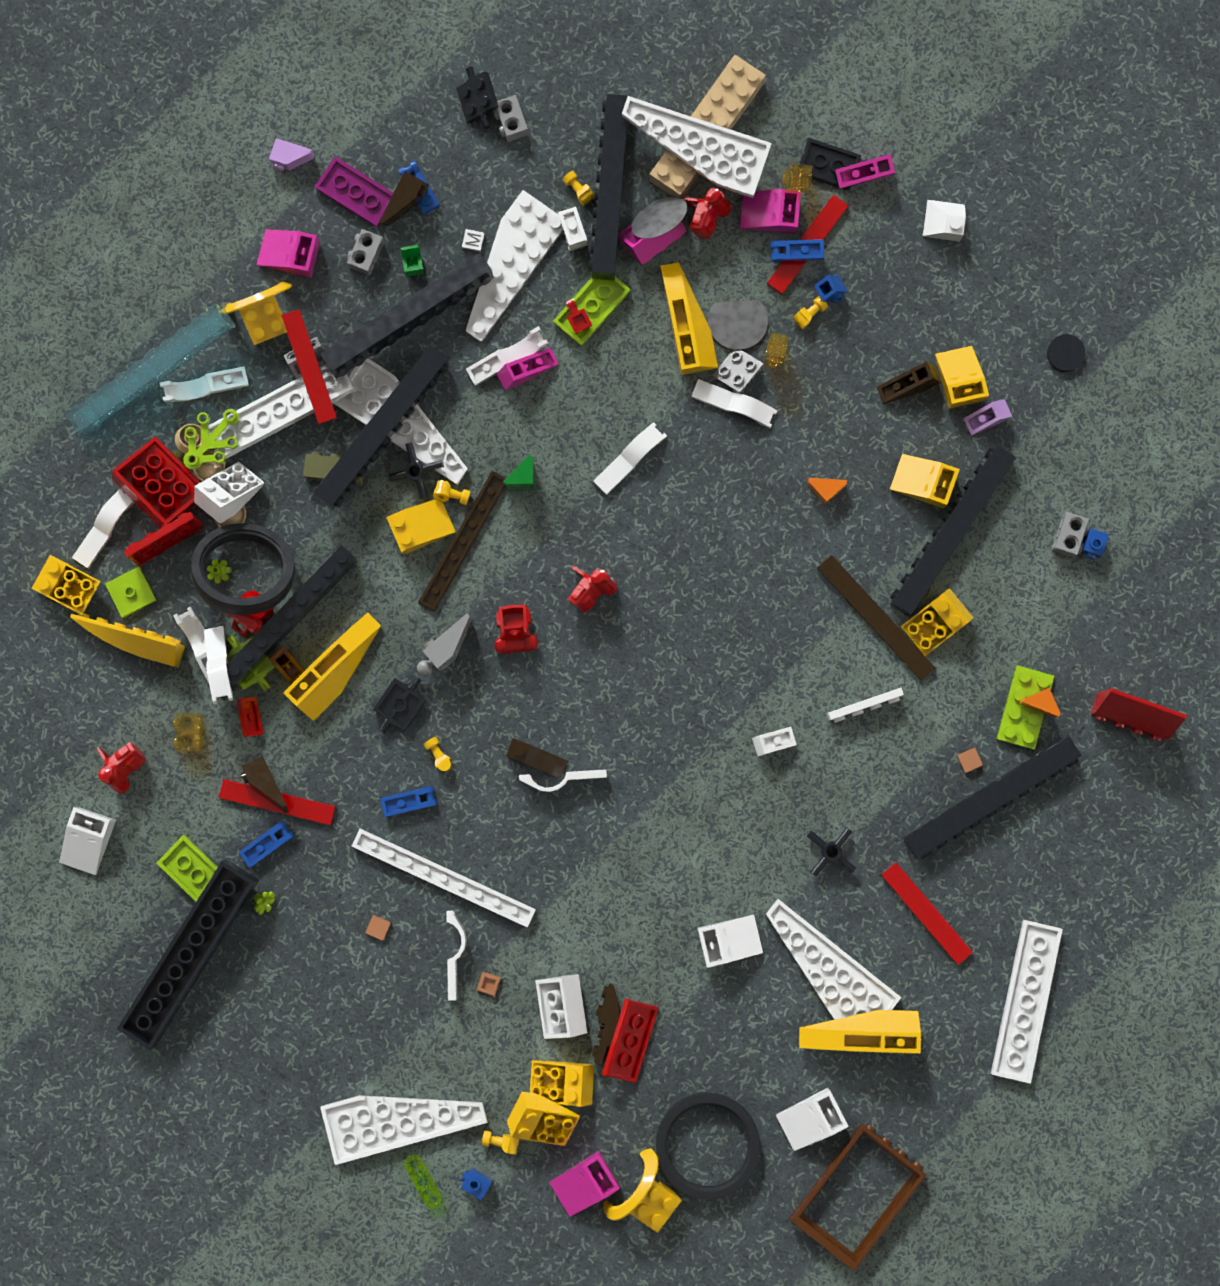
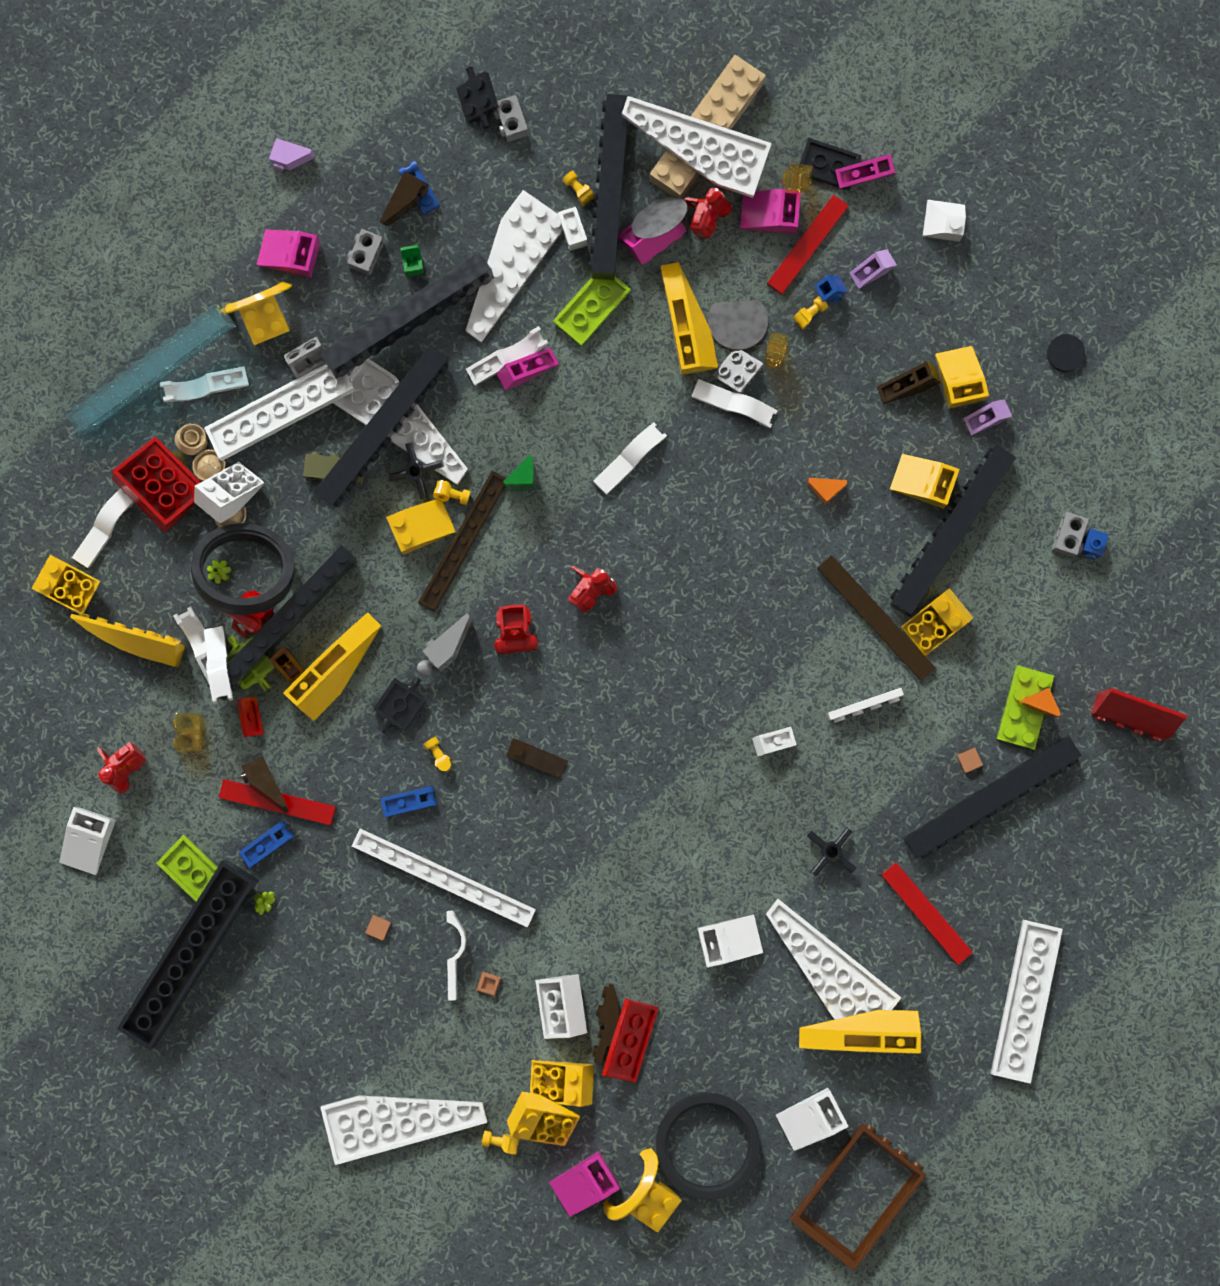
lime plate [105,567,157,618] -> none
red plate [124,512,204,567] -> none
lime plant [183,409,240,470] -> none
red tile [281,309,337,425] -> none
magenta plate [315,157,393,228] -> none
clear neon green beam [404,1154,442,1208] -> none
blue brick [460,1168,493,1200] -> none
white tile [462,229,485,252] -> none
white piece [519,770,607,792] -> none
red plate [566,299,592,335] -> none
blue plate [770,239,824,263] -> none
none -> lavender slope [850,249,897,289]

